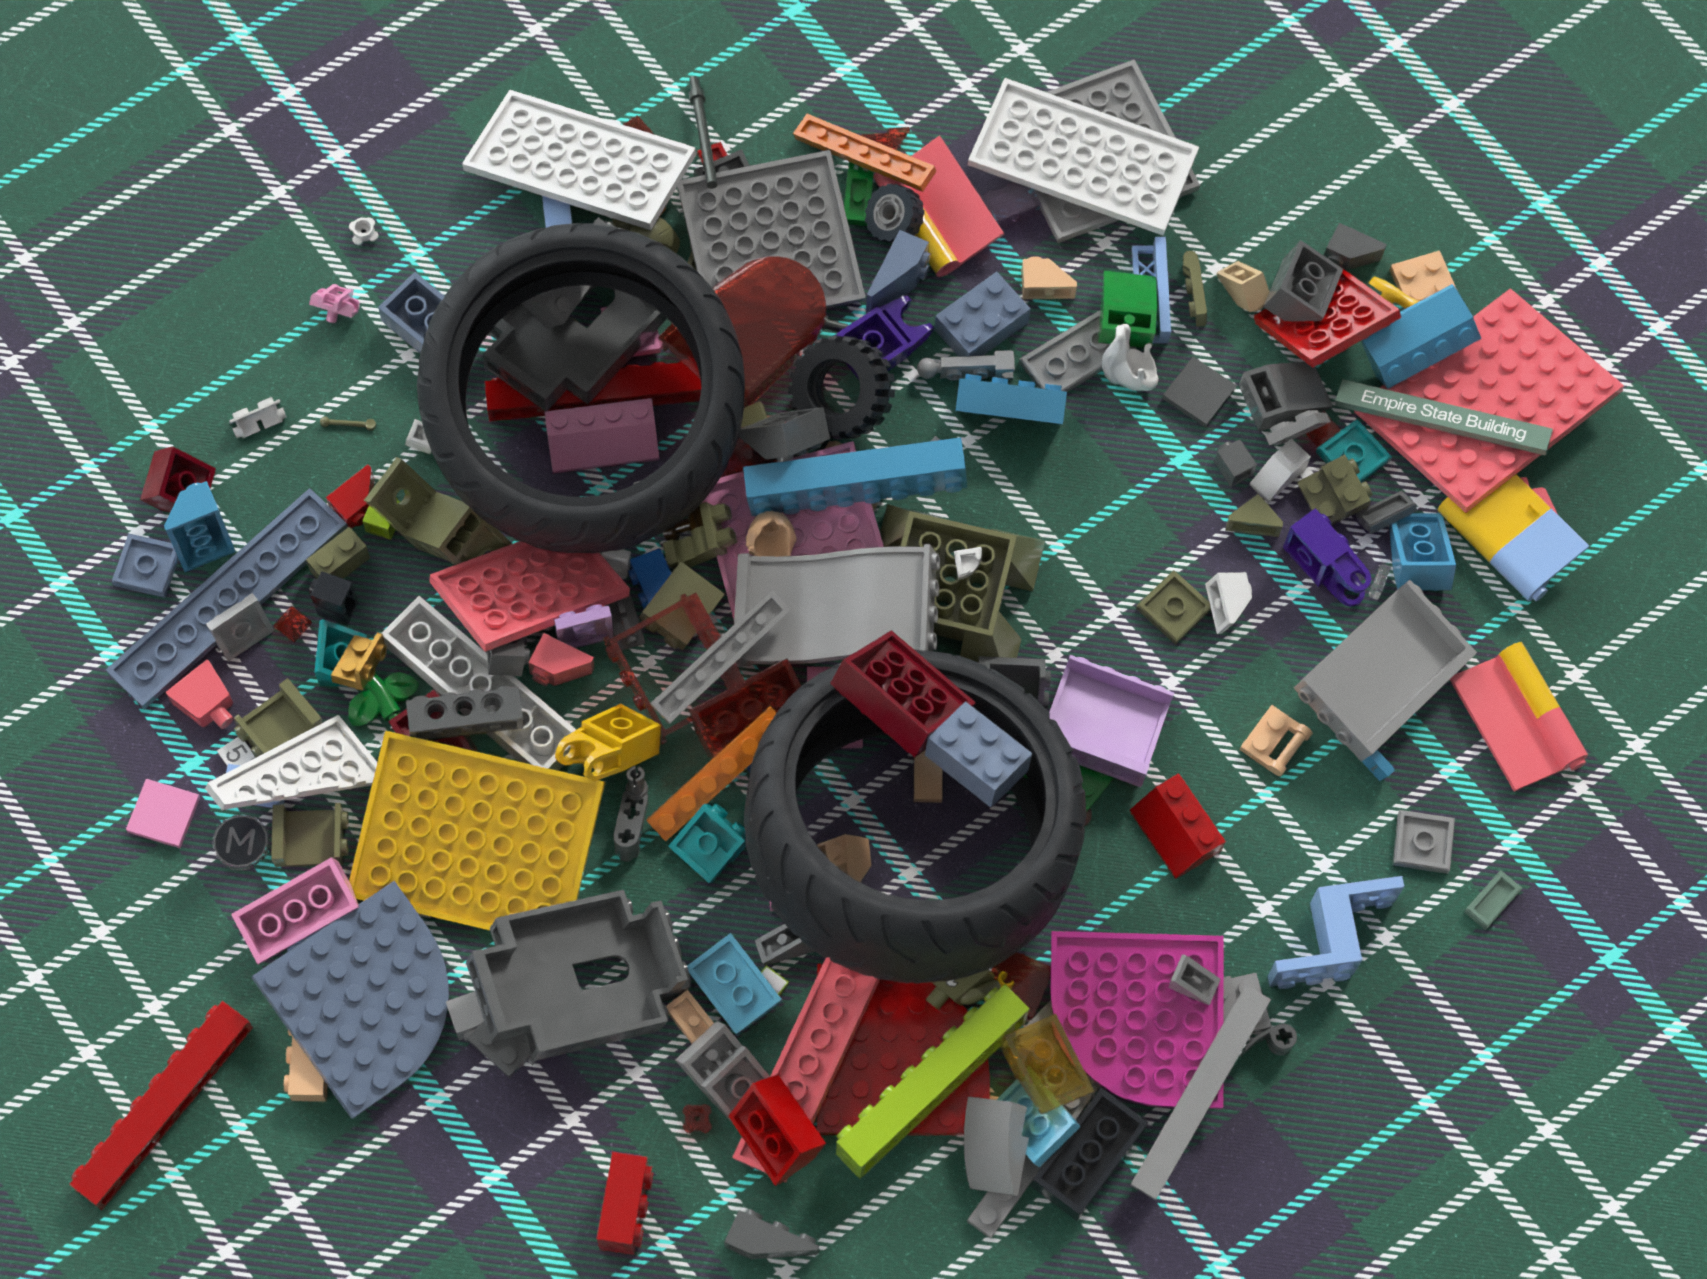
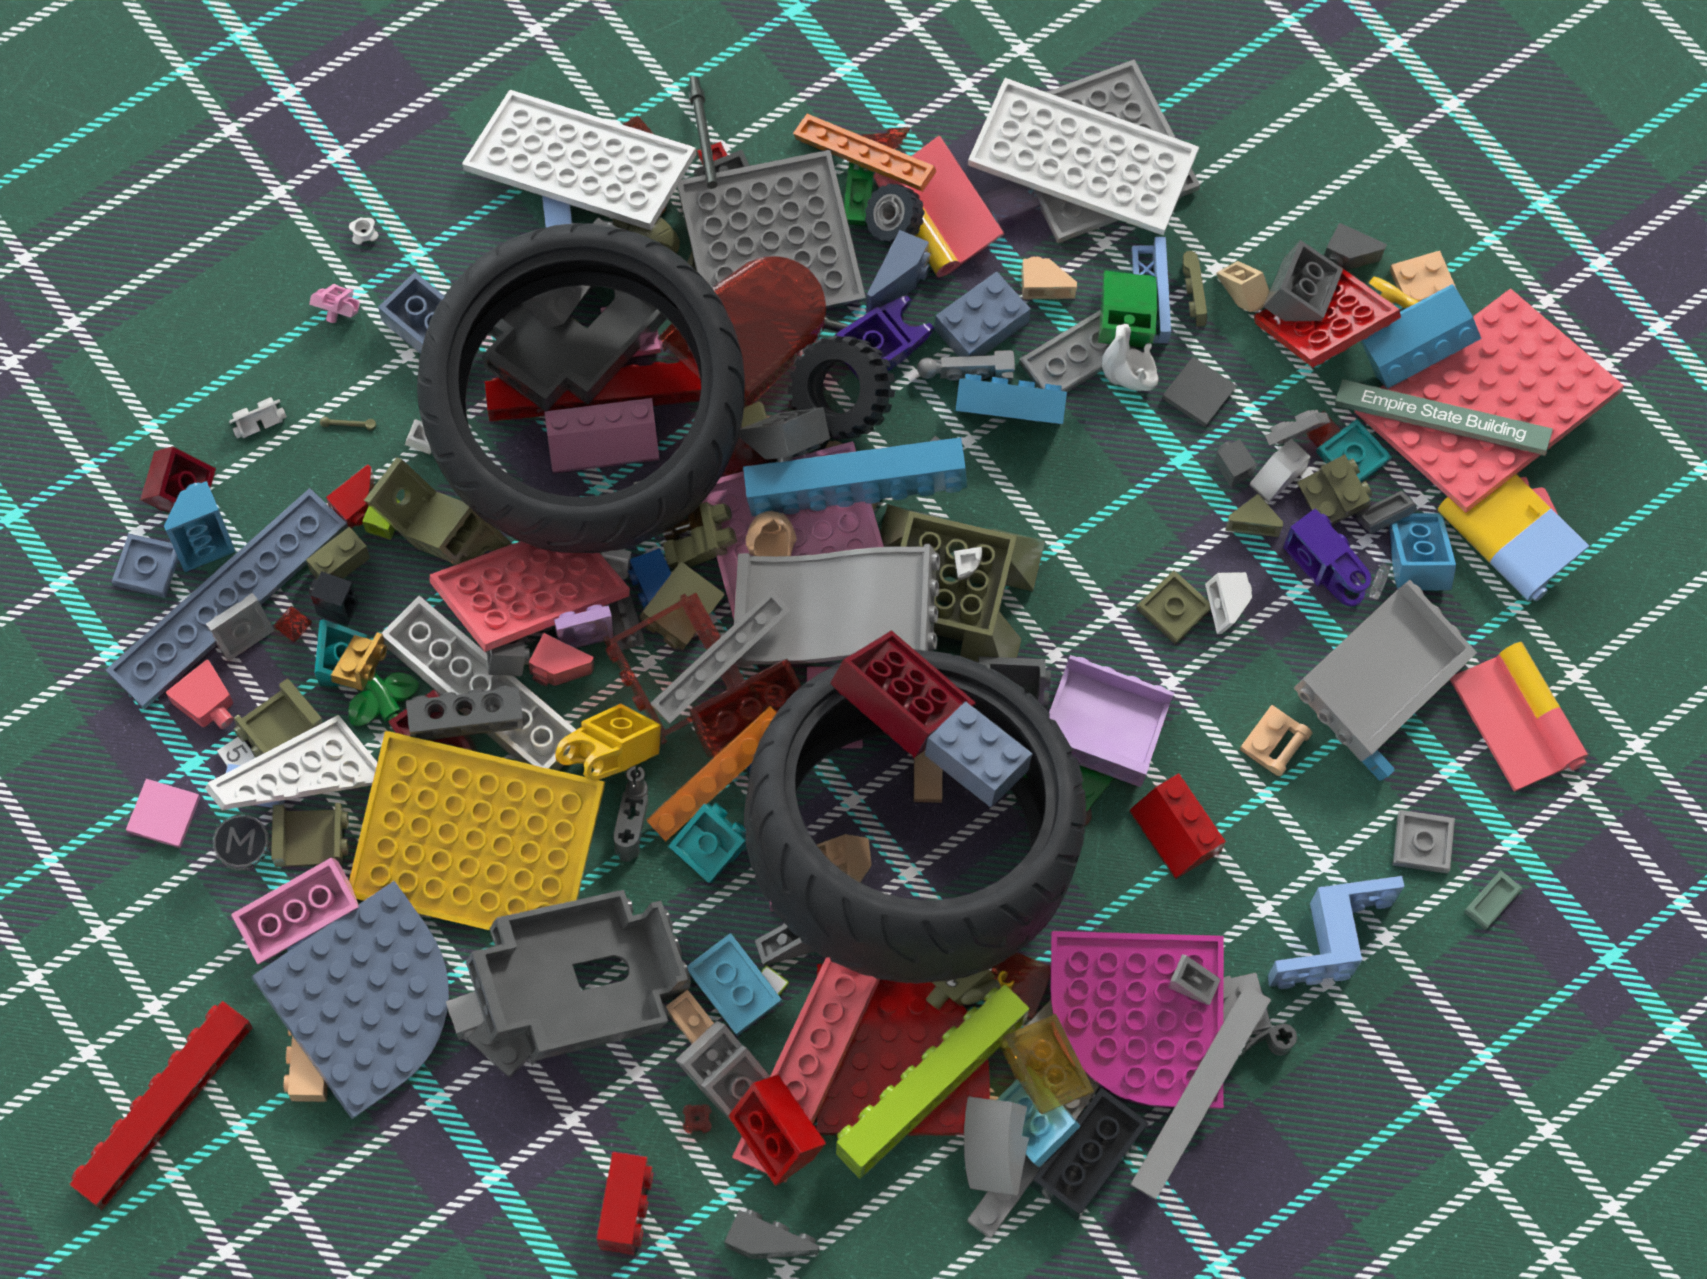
dark grey slope [1239,362,1333,432] -> none

